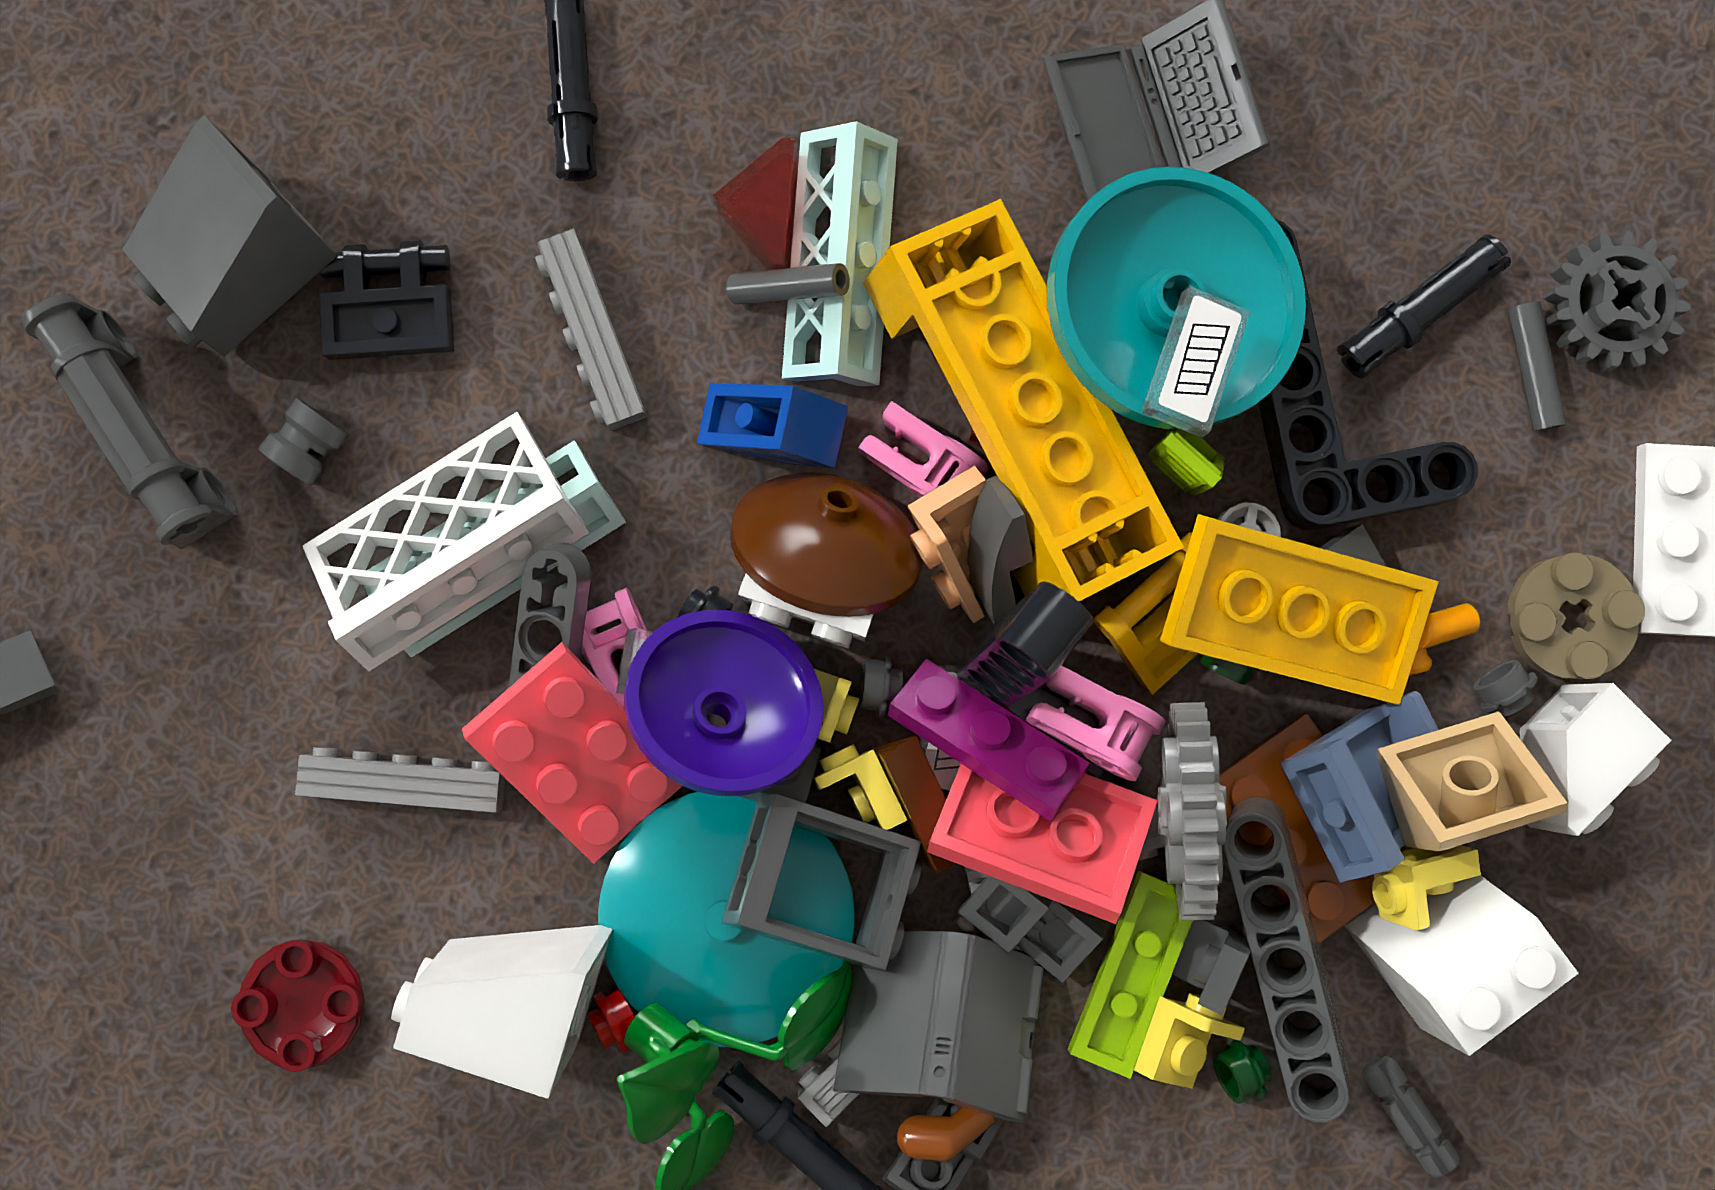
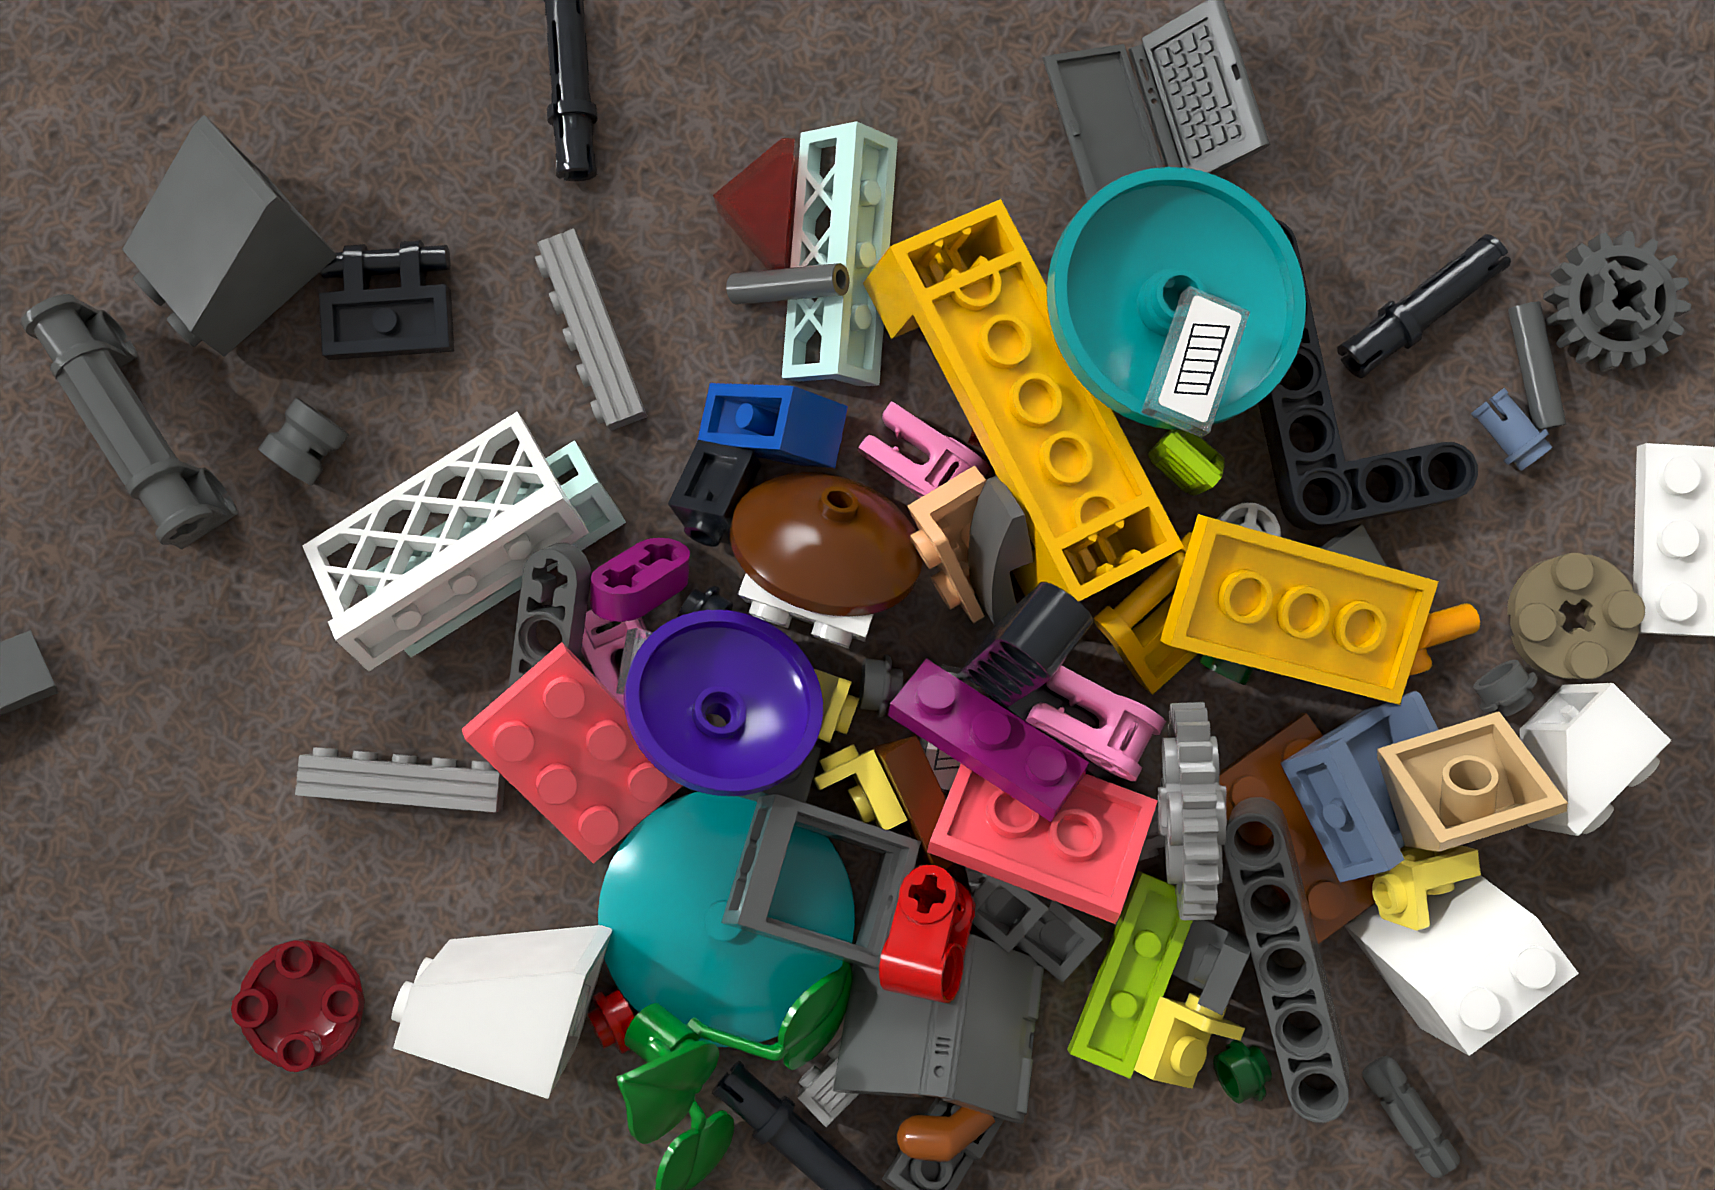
none -> magenta beam [590,538,690,622]
none -> black bracket [668,439,761,547]
none -> red piece [879,865,976,1003]
none -> sand blue pin [1471,388,1552,471]

